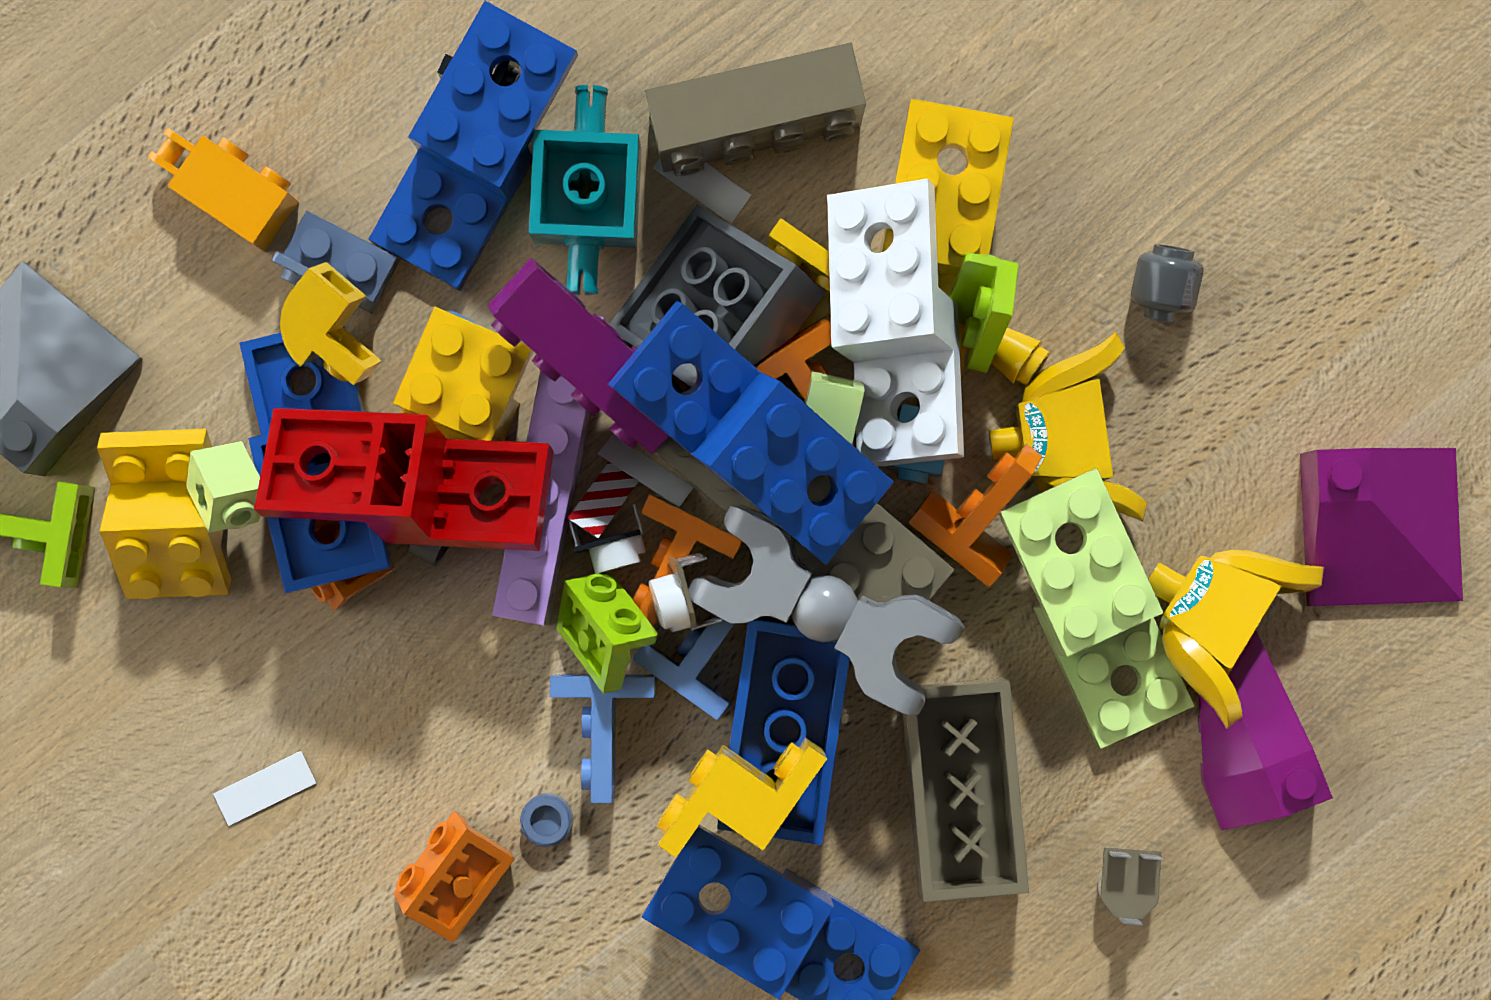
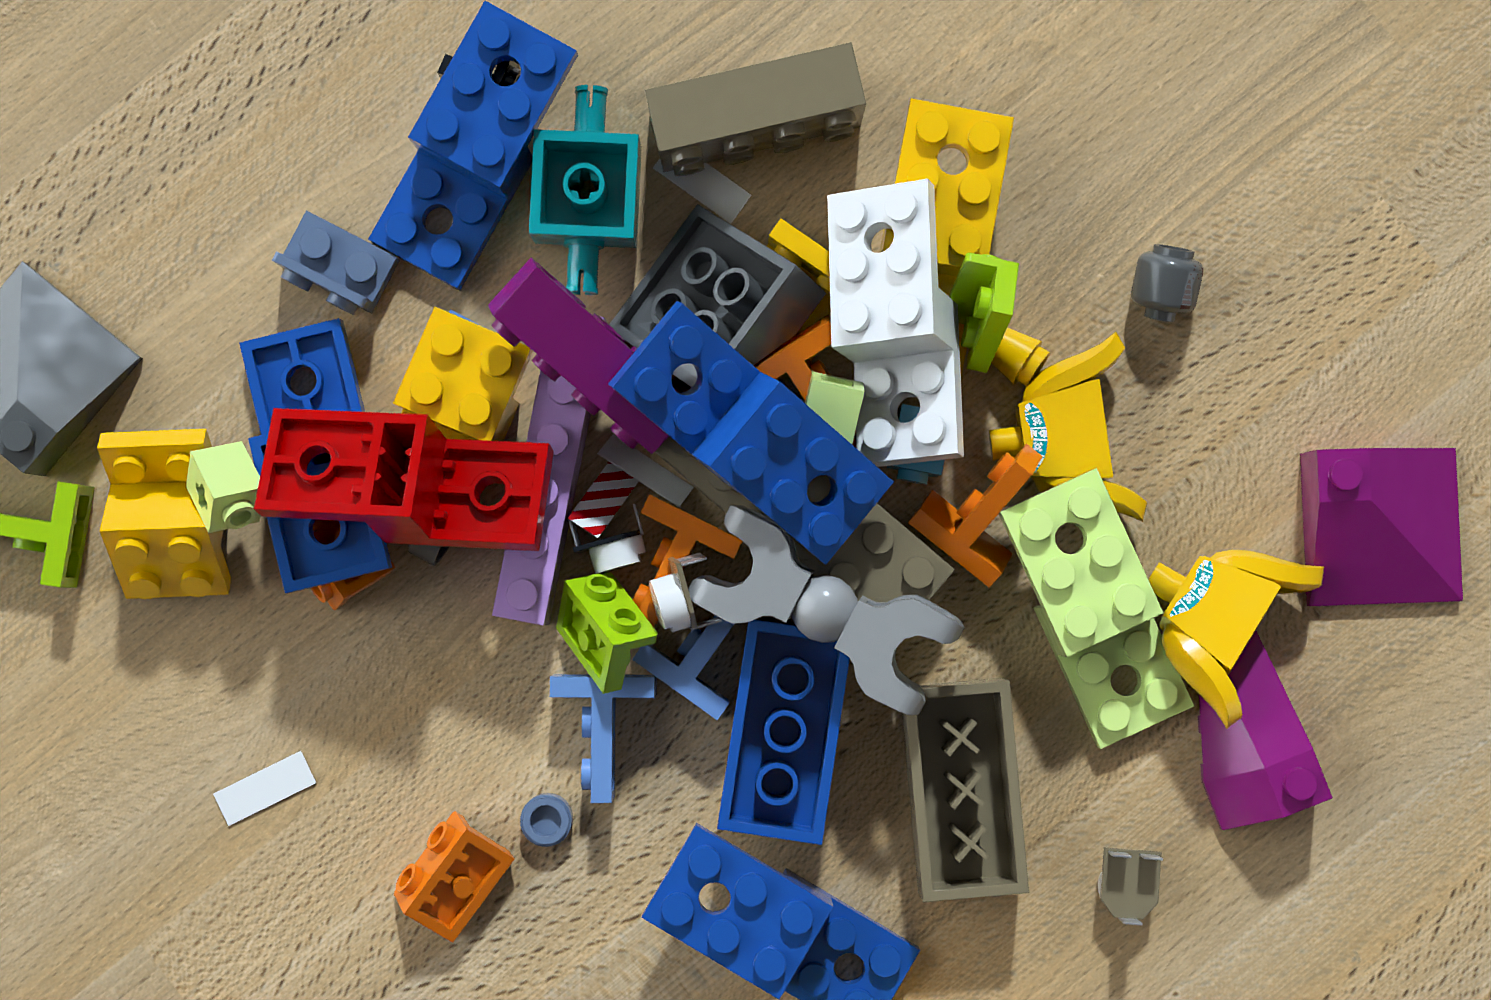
light orange brick [147,128,299,252] -> none
yellow brick [280,262,382,385] -> none
yellow bracket [656,738,827,858] -> none

